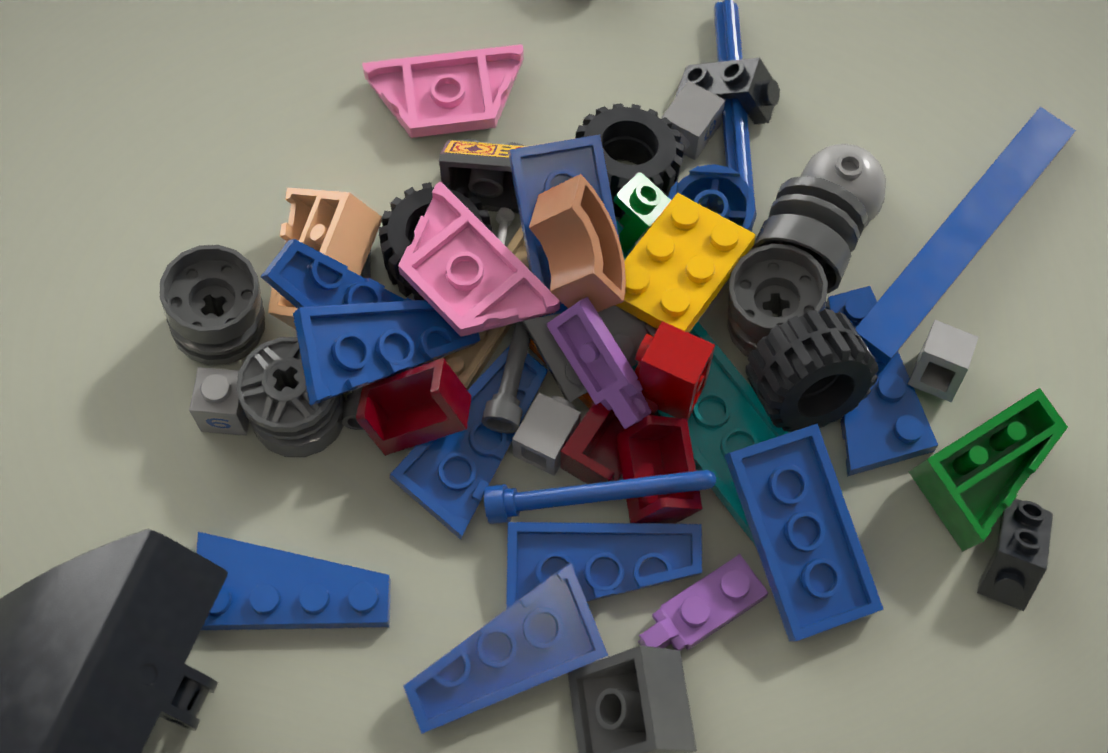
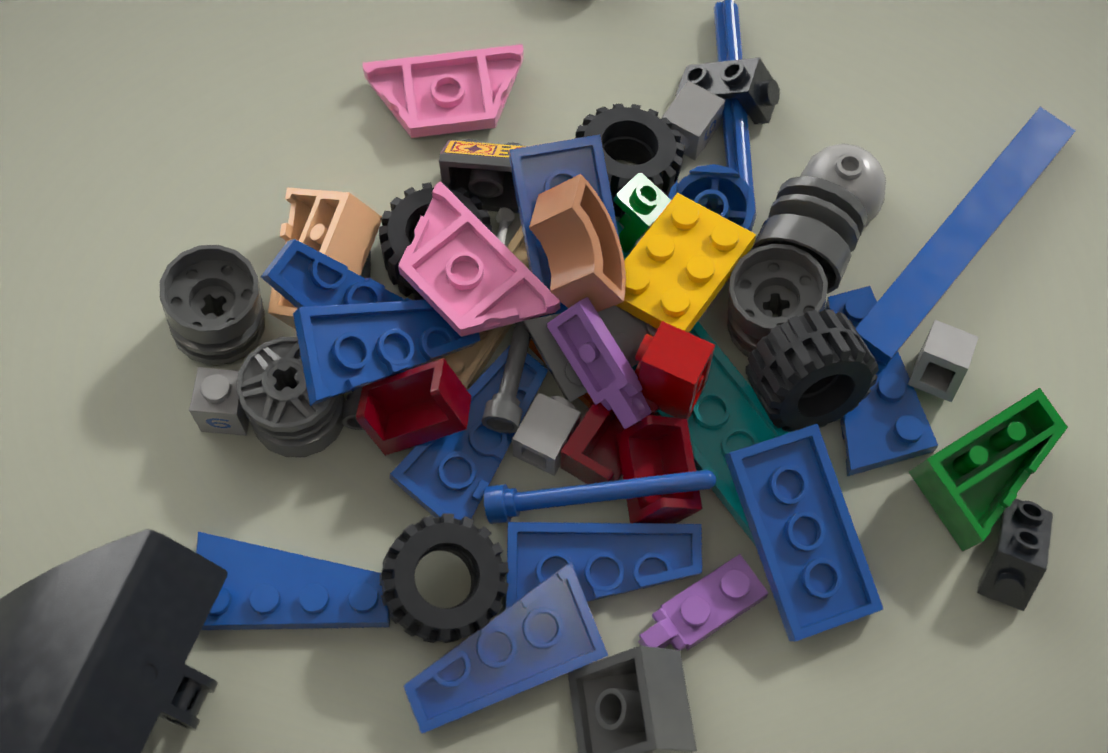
none -> black tyre [379,513,509,643]

